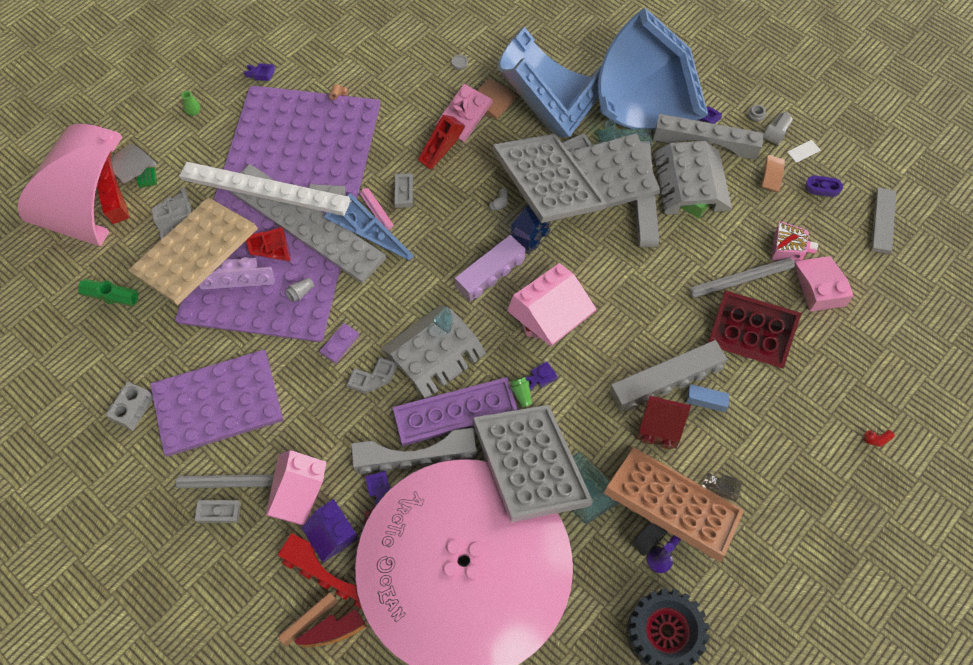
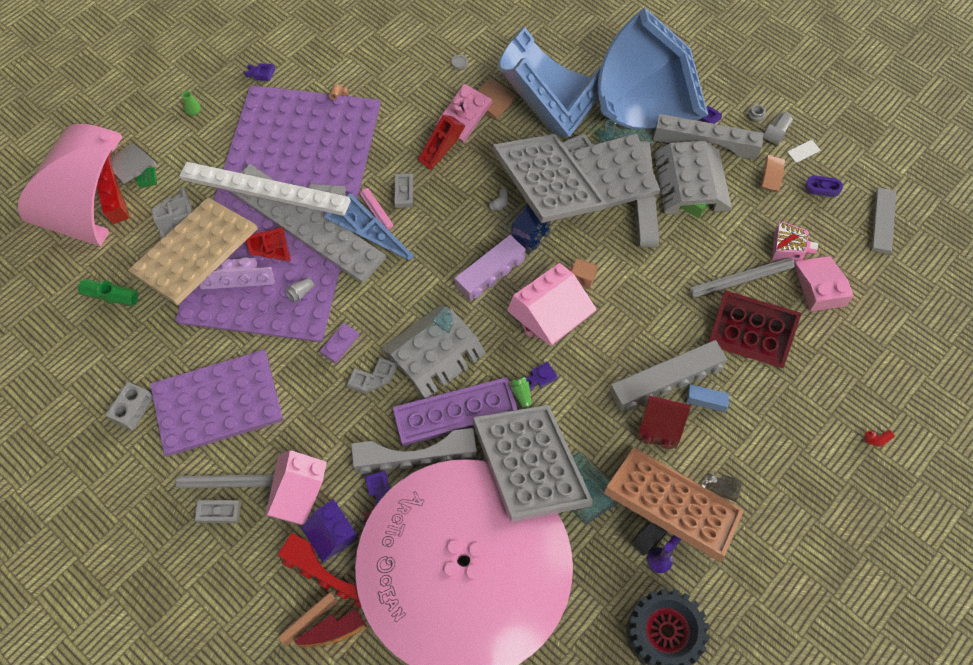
none -> nougat brick [569,259,598,290]

